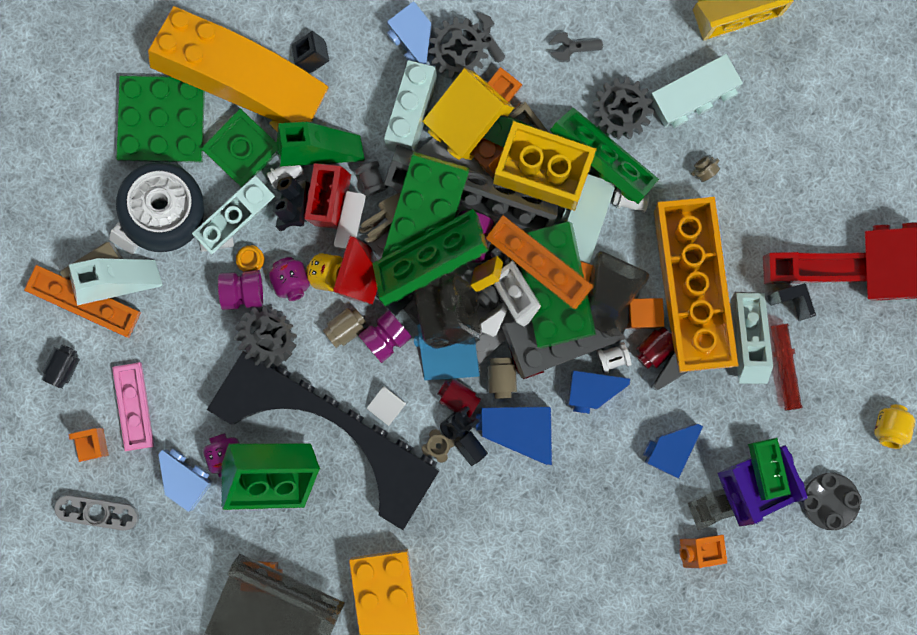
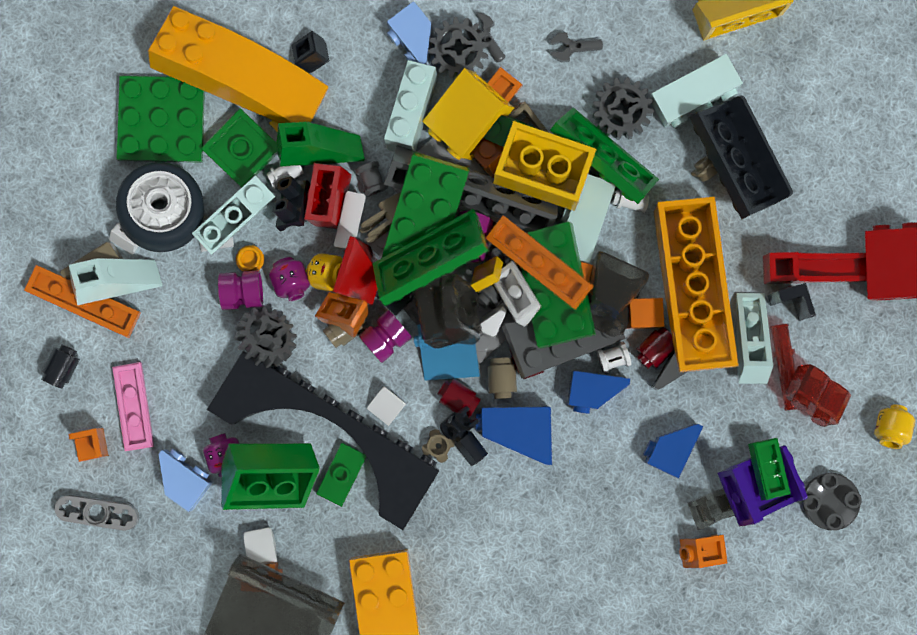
none -> white slope [244,527,277,568]
none -> orange slope [315,292,368,337]
none -> green plate [316,443,367,507]
none -> black bracket [689,95,793,219]
none -> clear red brick [784,364,851,427]

